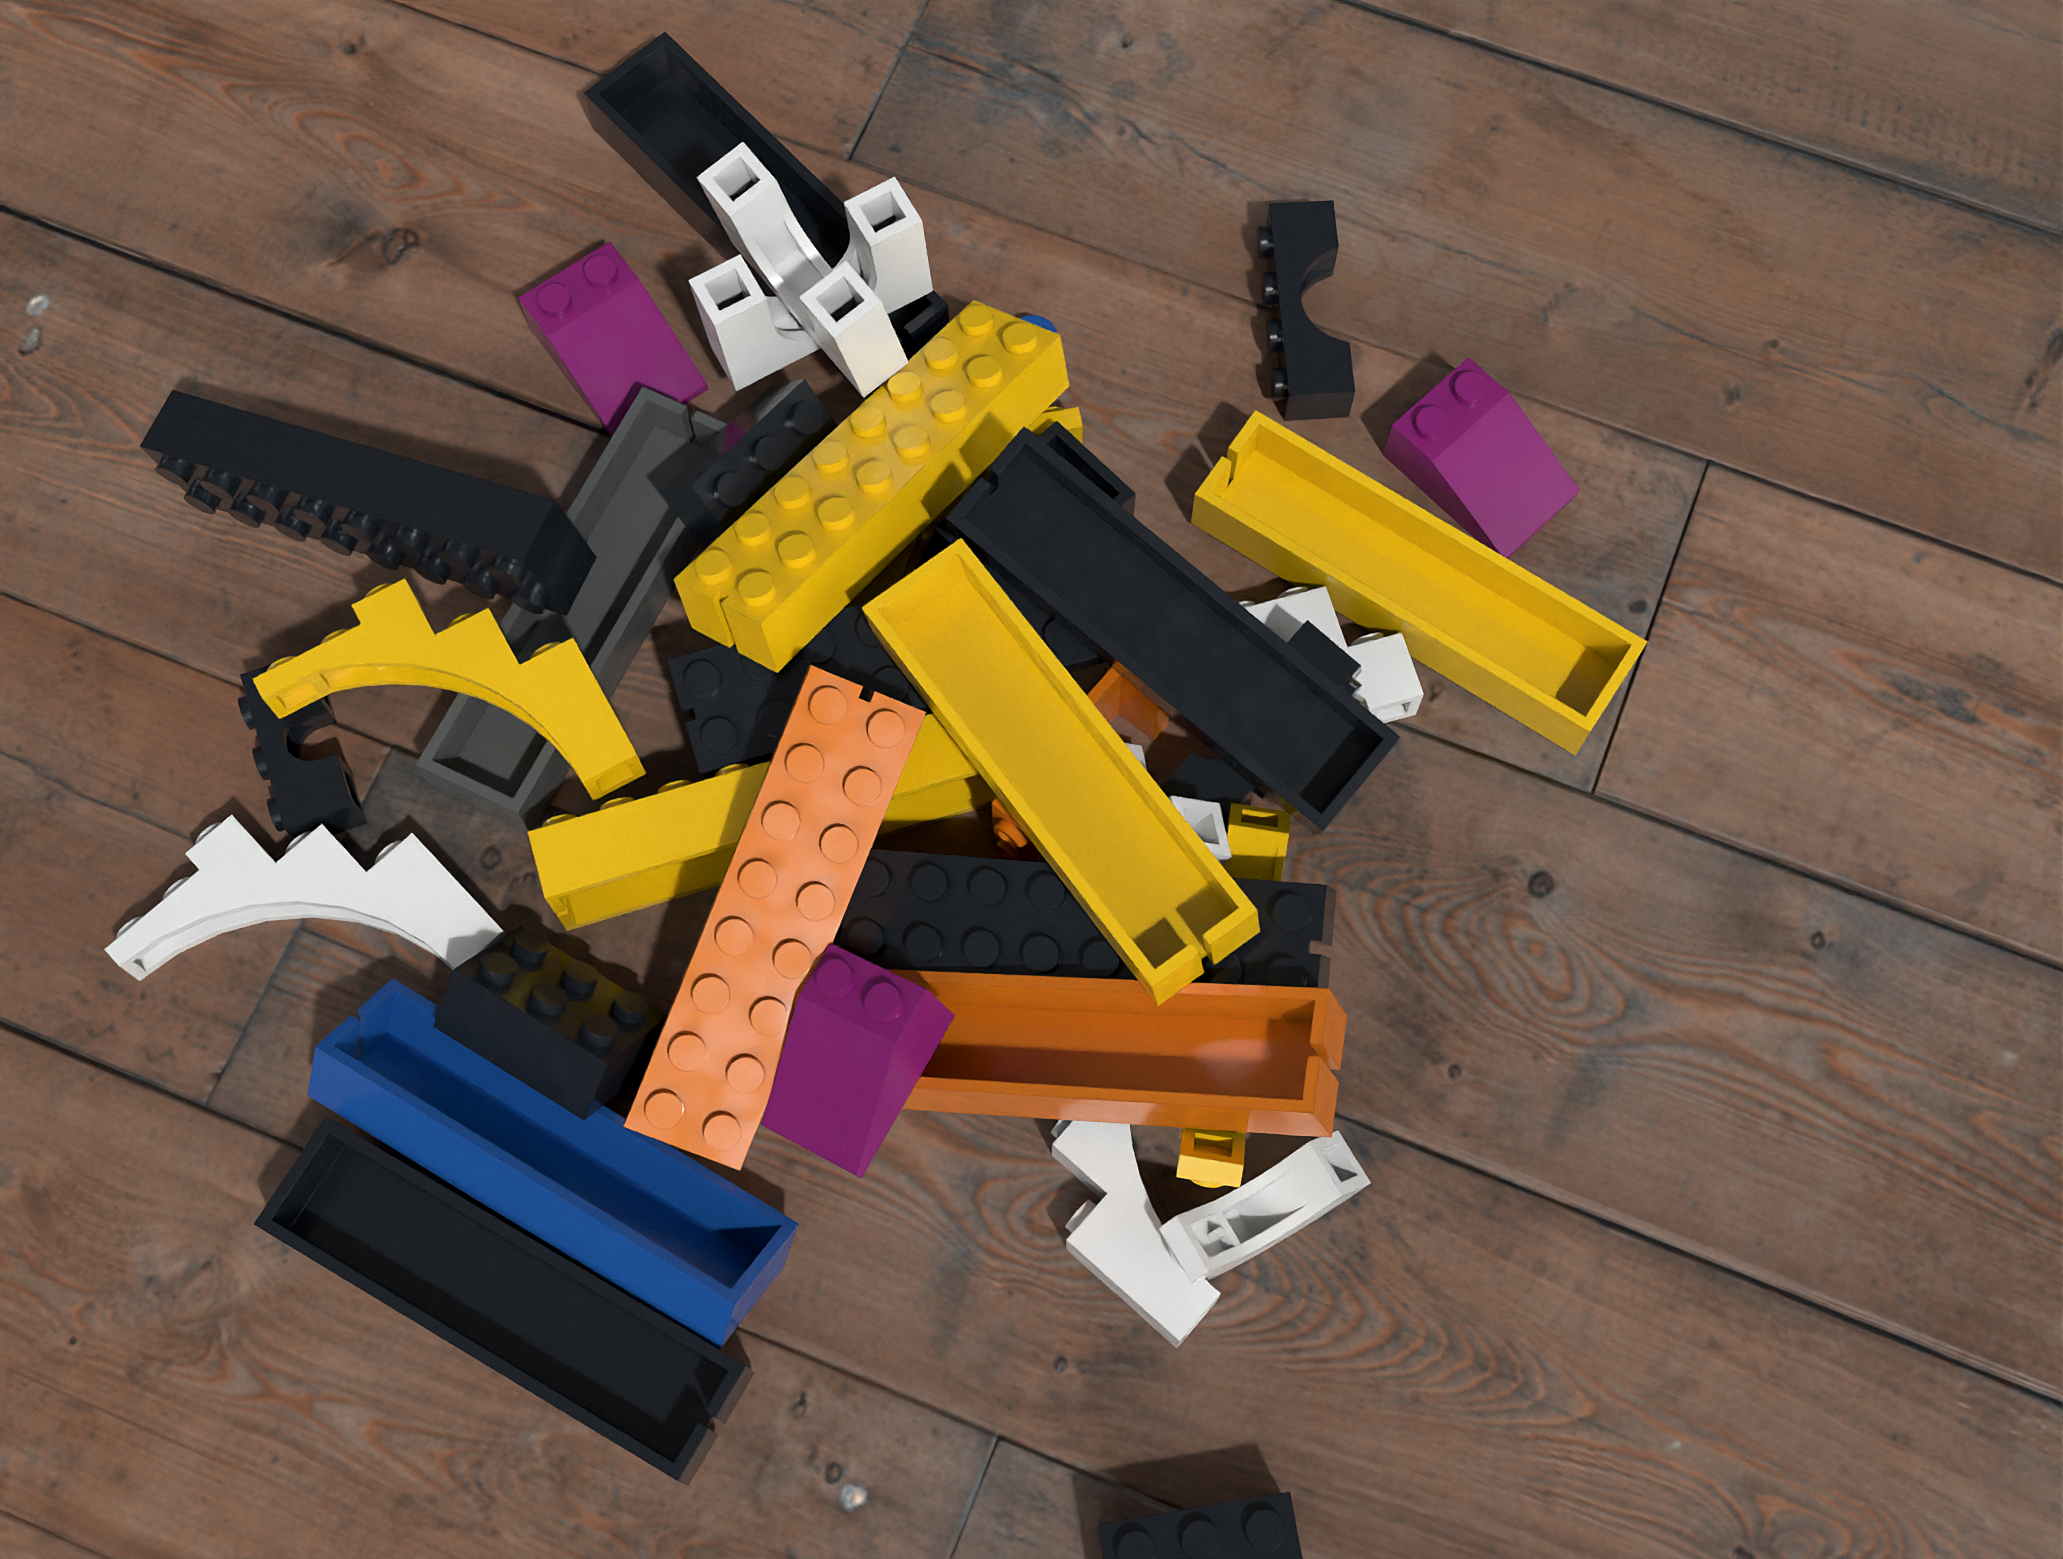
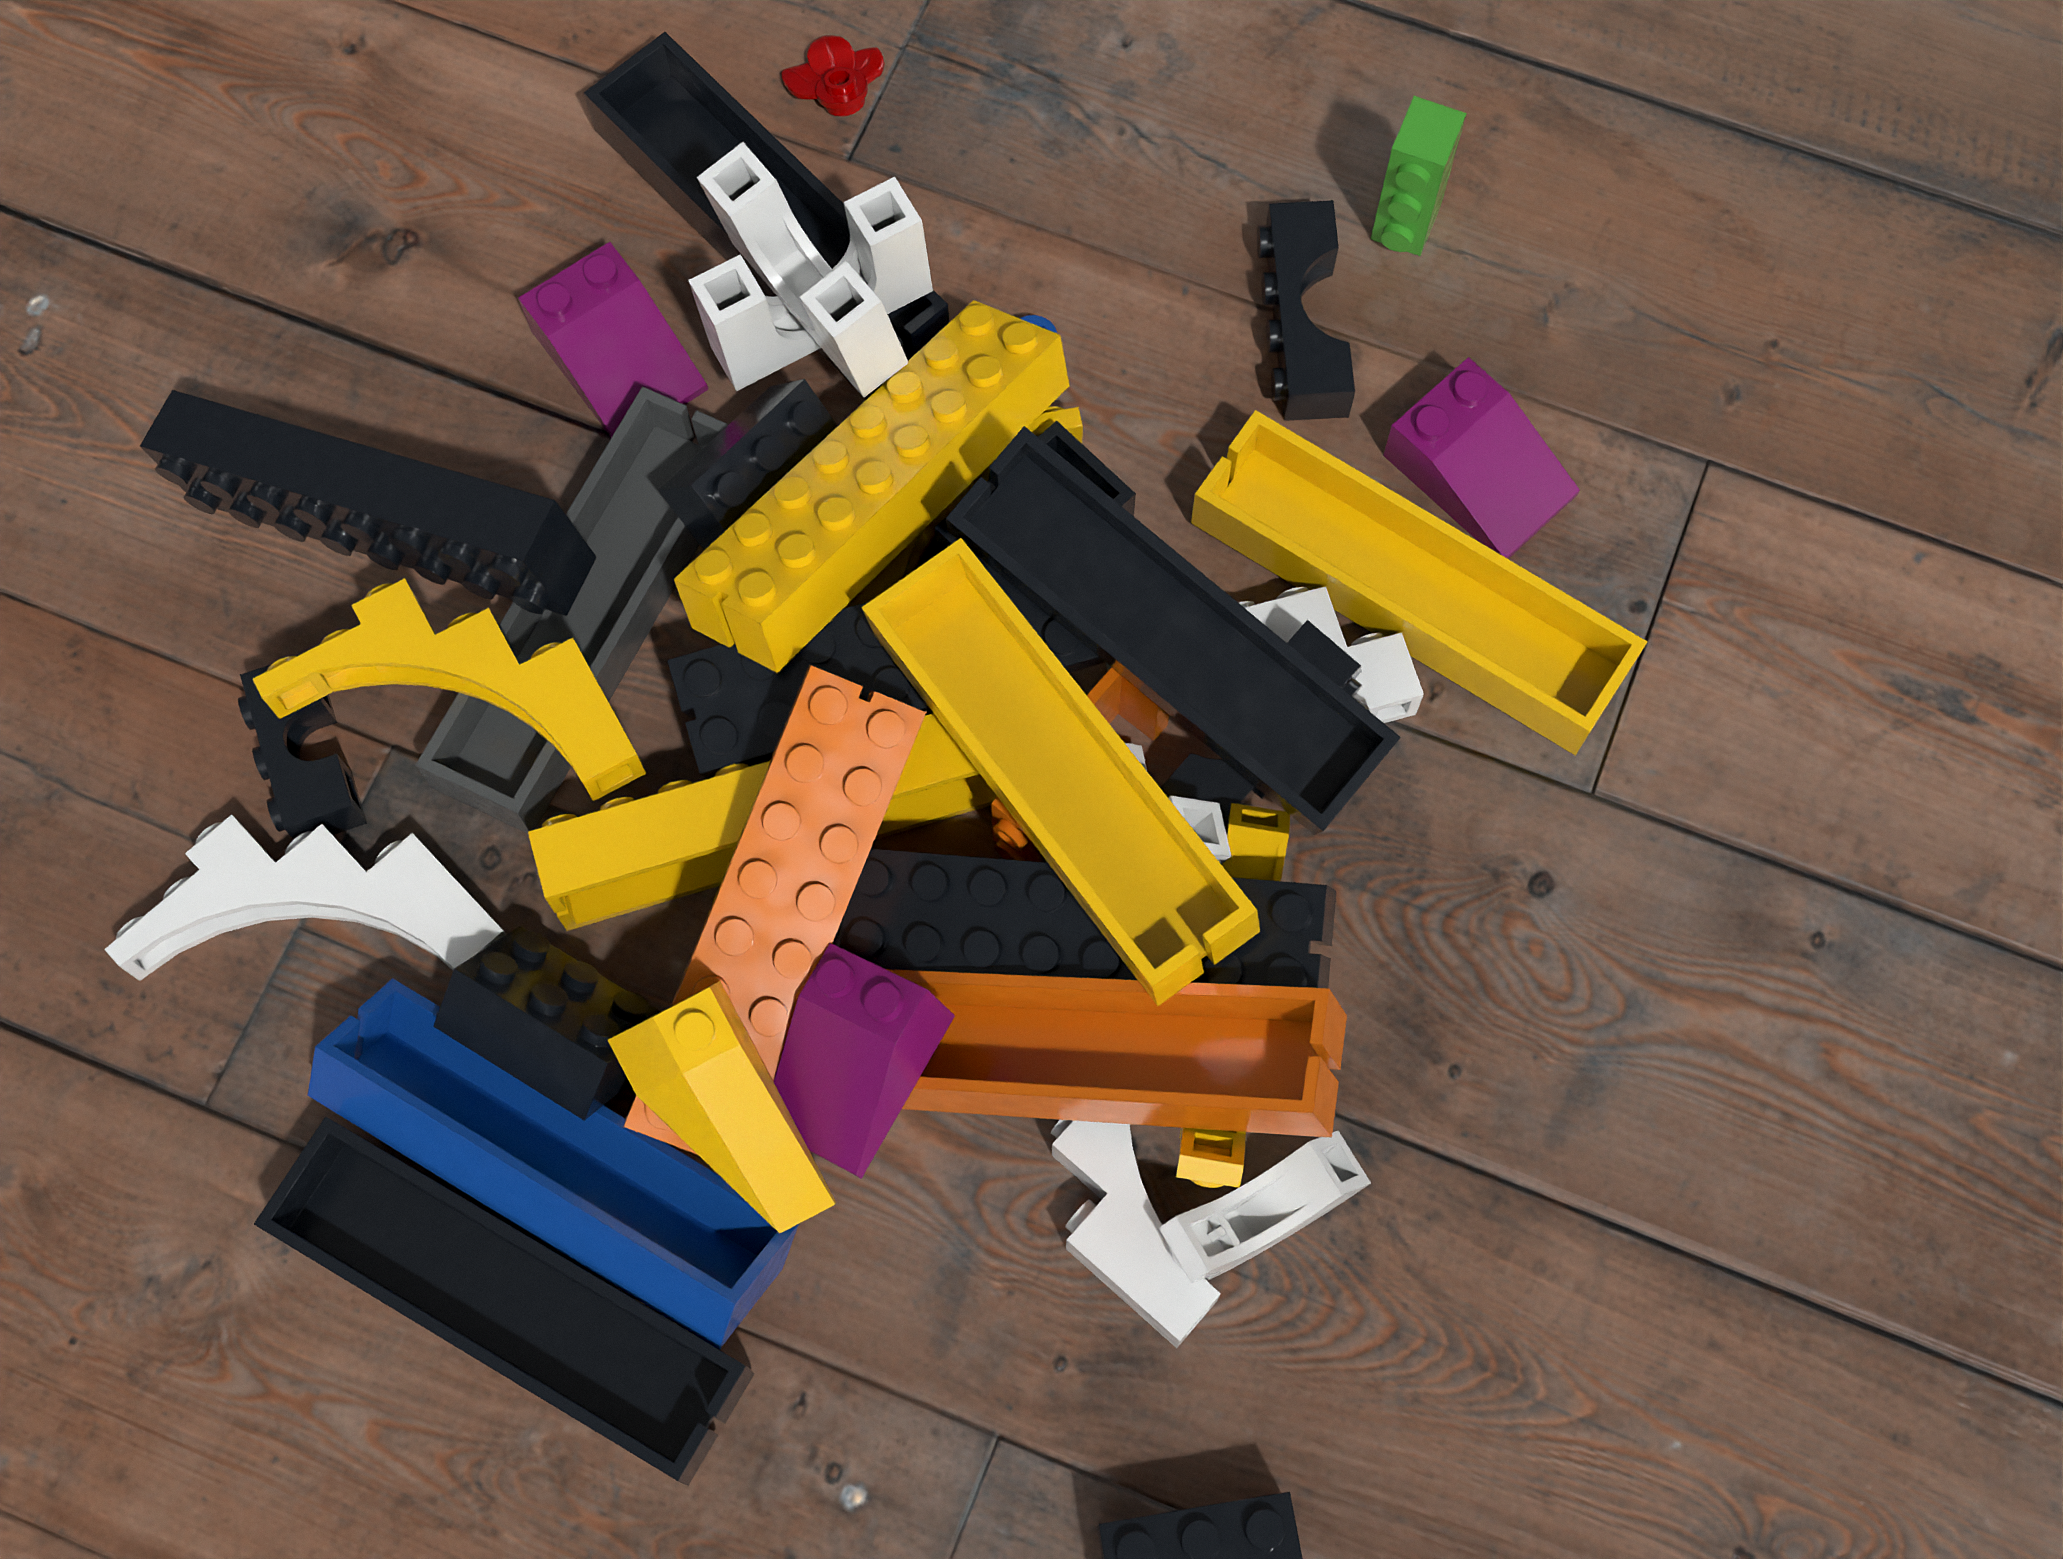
none -> yellow wedge [608,981,836,1234]
none -> red plate [781,35,885,116]
none -> bright green brick [1371,96,1467,256]

